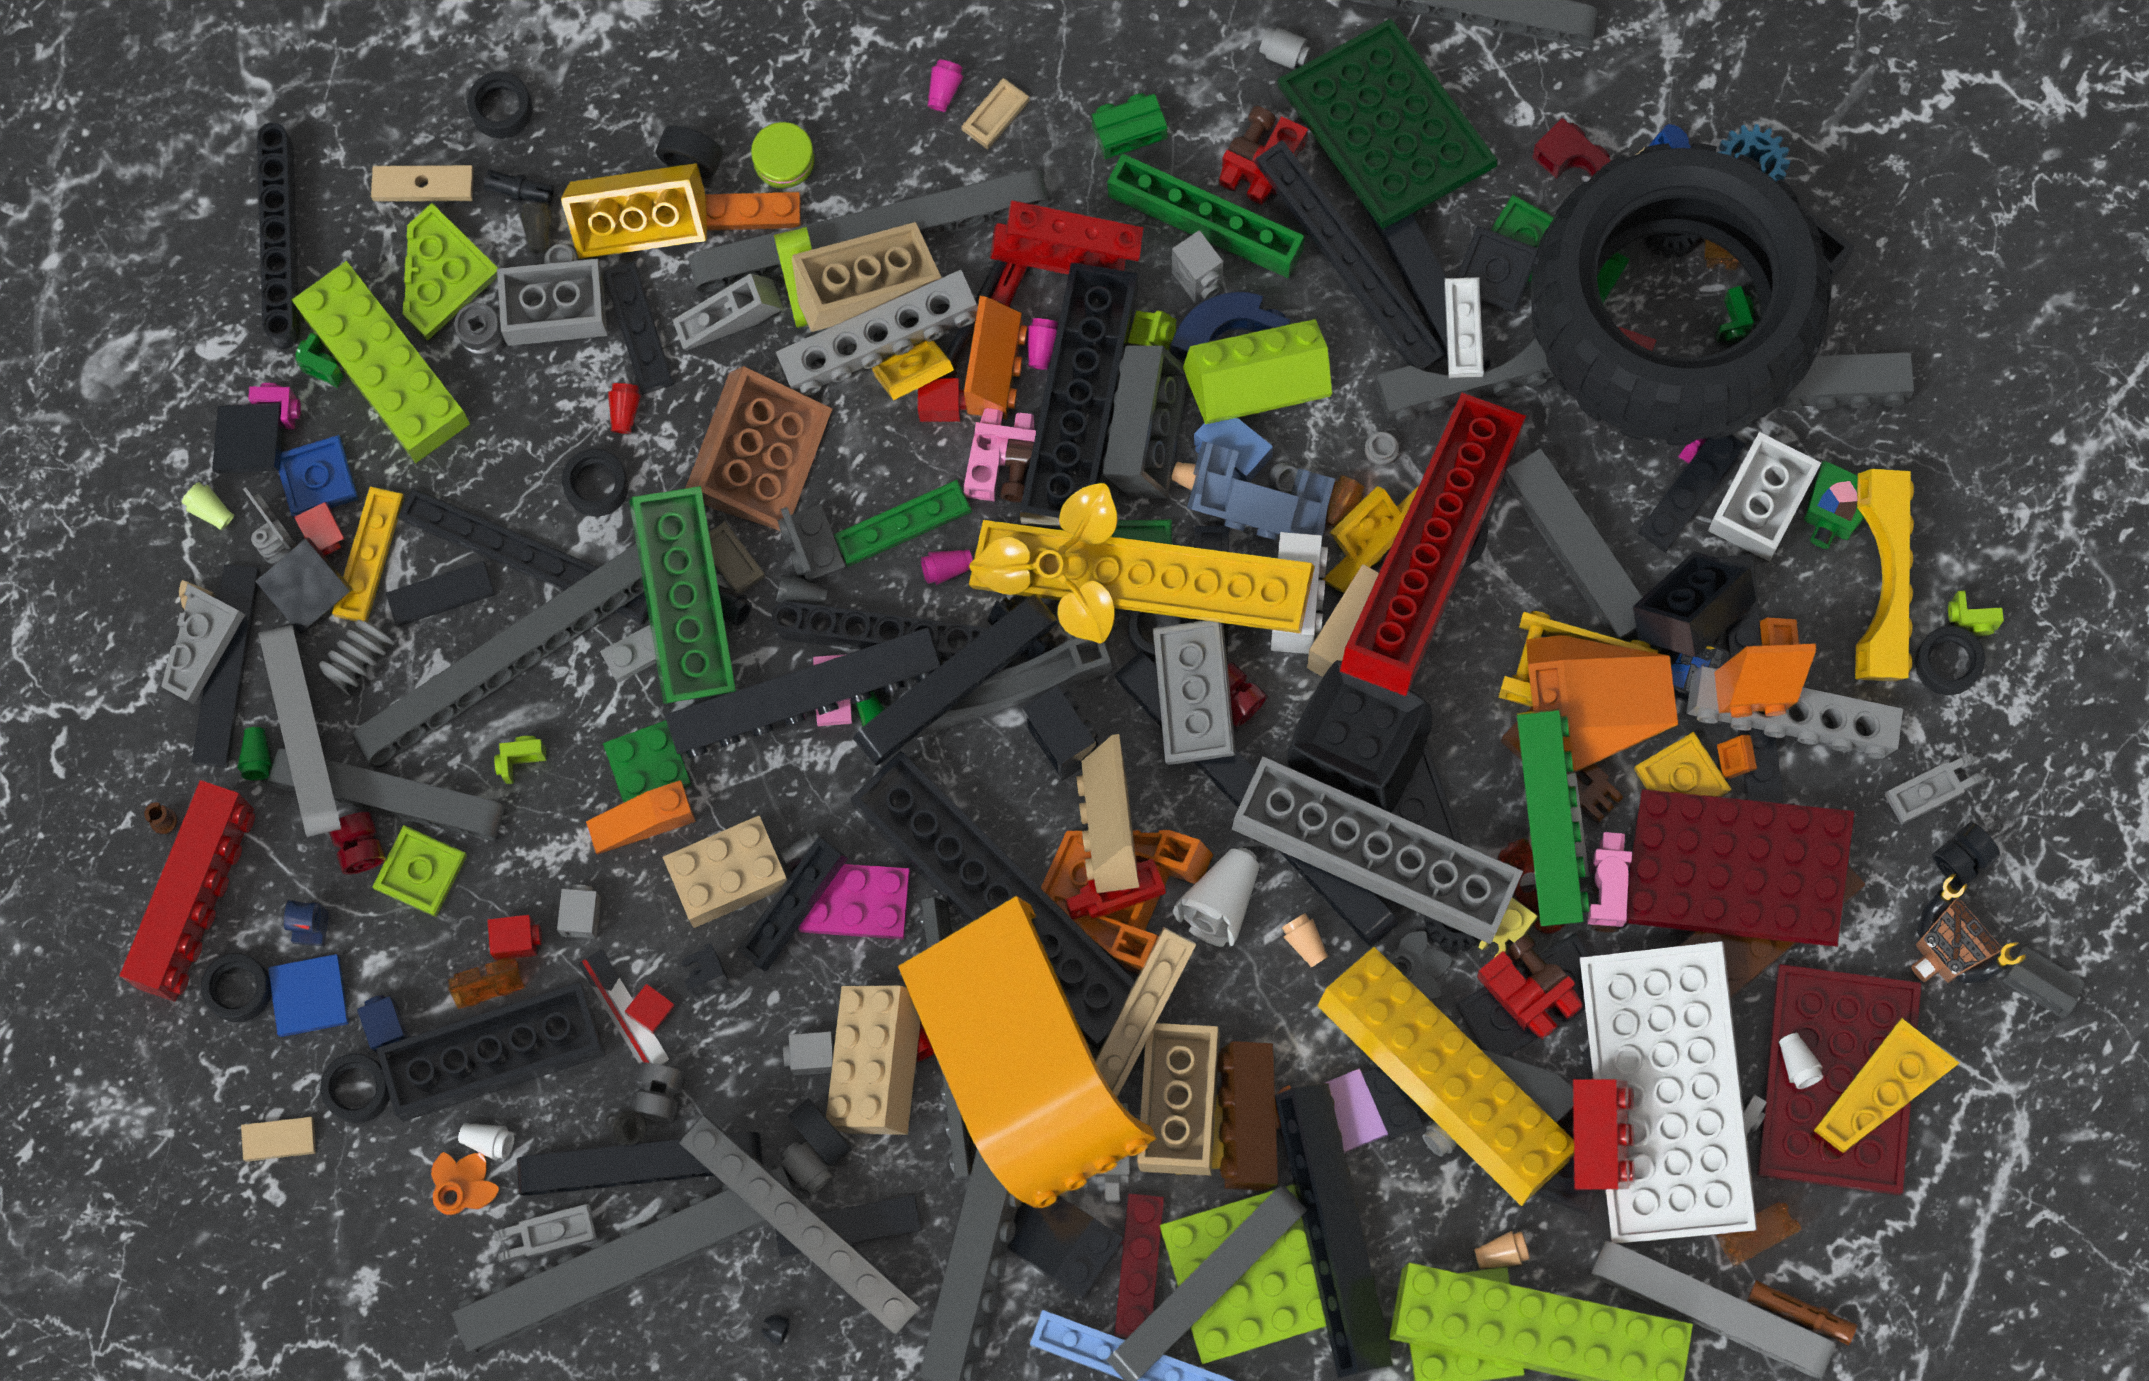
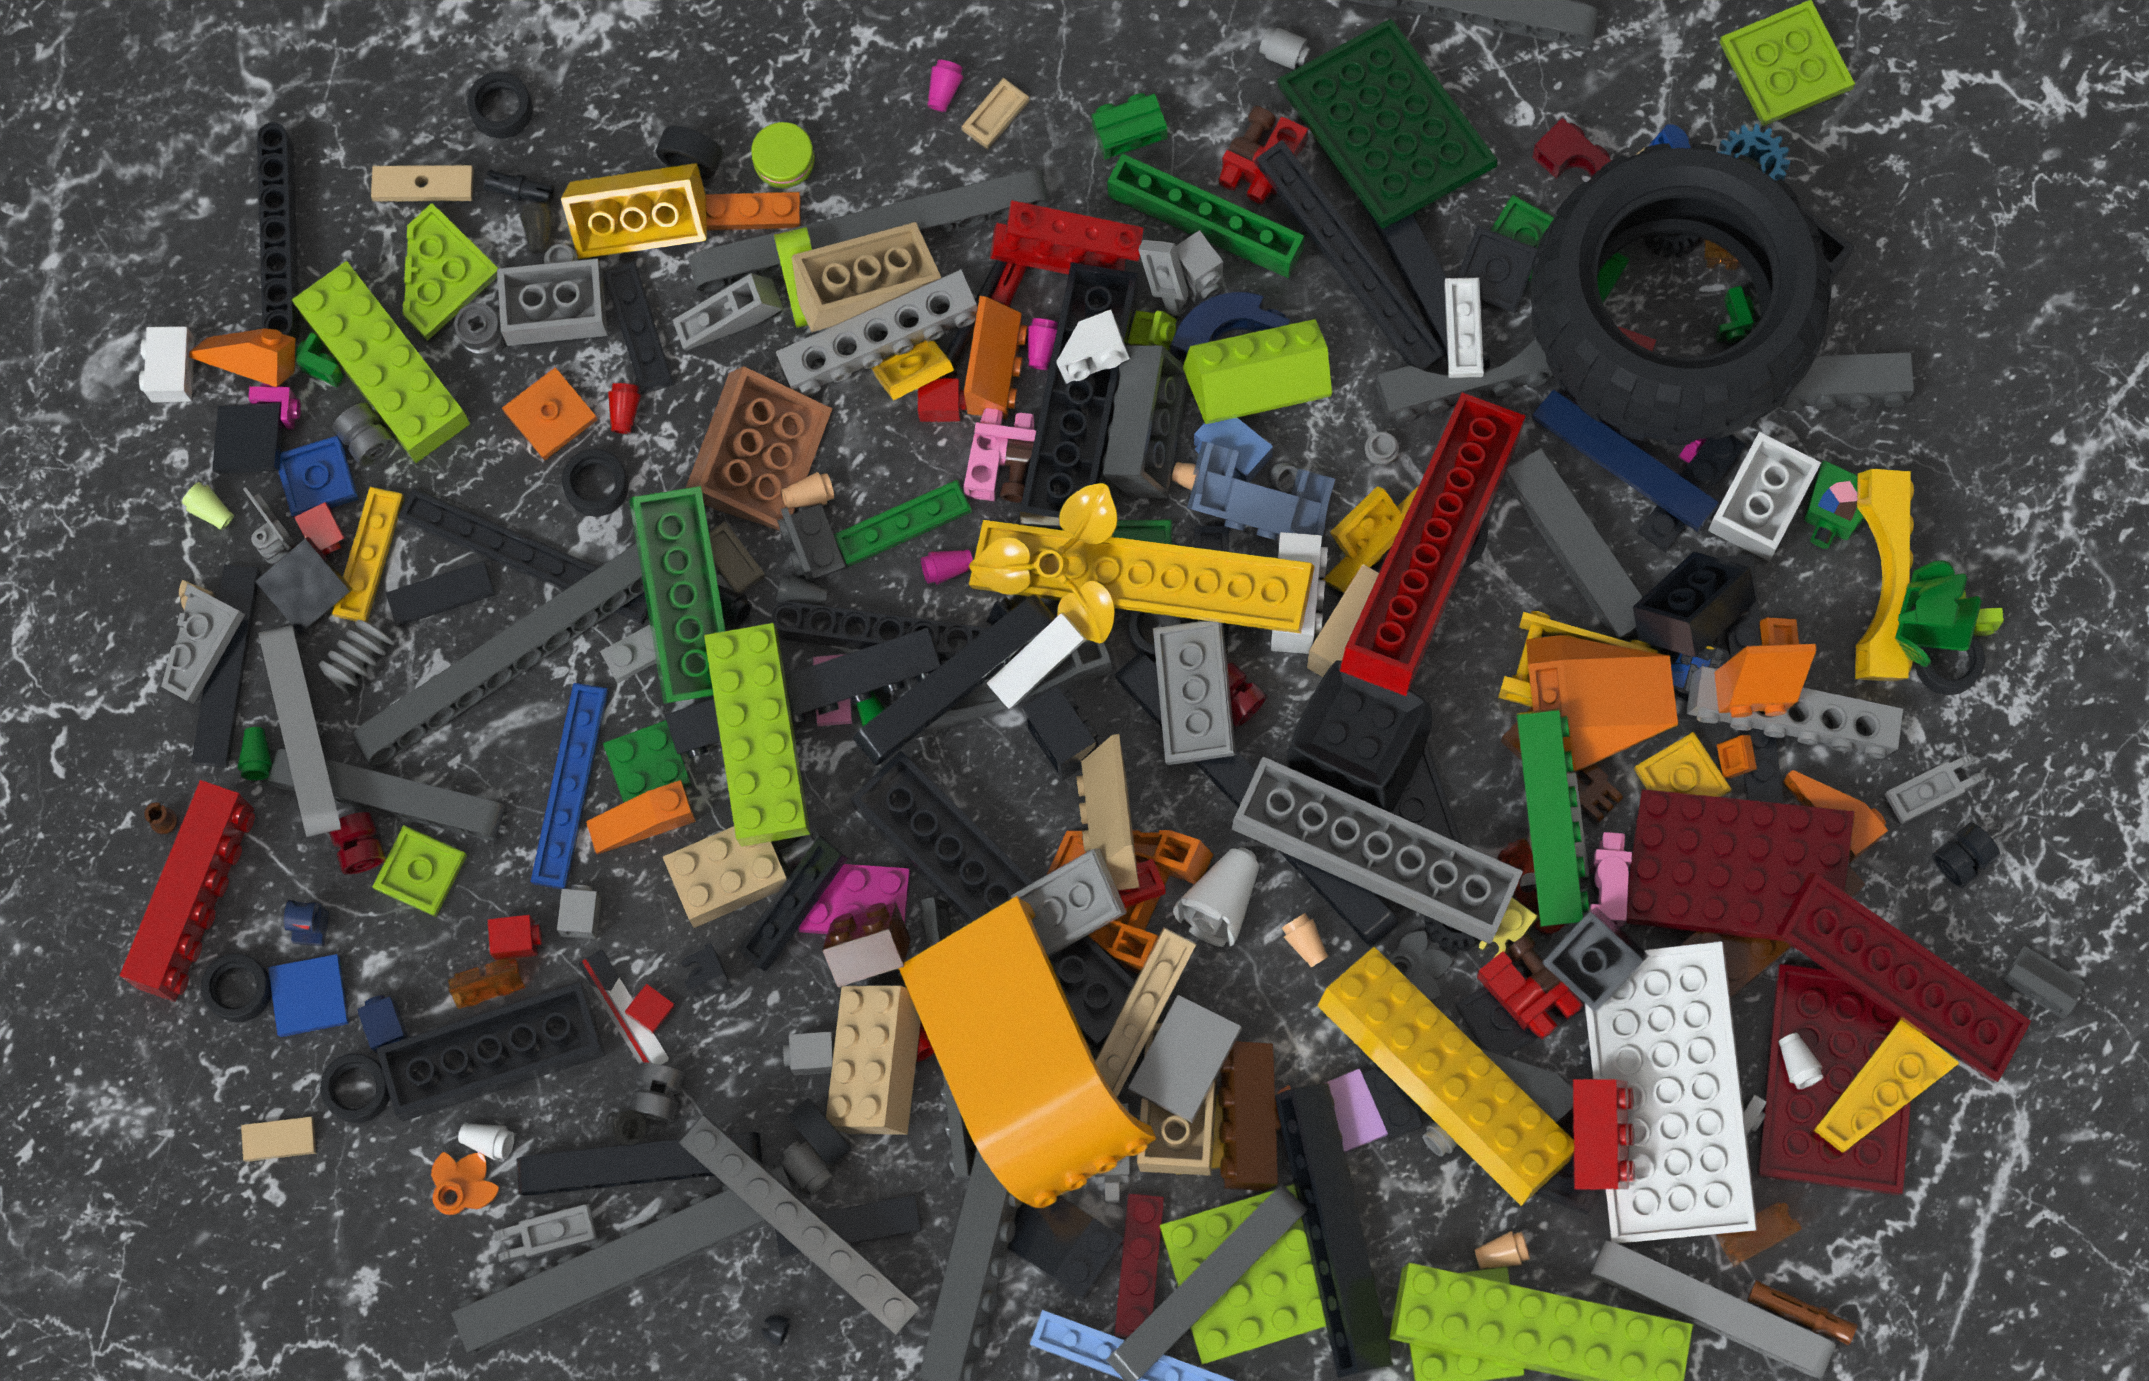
lime bracket [494,736,547,784] -> none
clear orange cone [1325,475,1365,527] -> none
torso [1911,874,2026,984] -> none
none -> white brick [139,327,195,402]
none -> orange slope [189,328,295,387]
none -> flat silver wheel [332,402,396,467]
none -> orange plate [502,367,598,461]
none -> blue tile [530,683,609,889]
none -> lime brick [704,623,811,847]
none -> light nougat cone [781,472,834,508]
none -> brick [822,902,911,987]
none -> white tile [987,613,1087,709]
none -> light grey tile [1011,849,1127,957]
none -> white slope [1056,310,1130,384]
none -> light grey tile [1128,995,1242,1123]
none -> light grey hinge [1138,240,1188,316]
none -> dark blue tile [1532,389,1719,532]
none -> black brick [1542,907,1649,1012]
none -> lime plate [1719,0,1855,126]
none -> dark red plate [1775,873,2031,1082]
none -> orange slope [1783,770,1888,863]
none -> green piece [1895,560,1982,667]

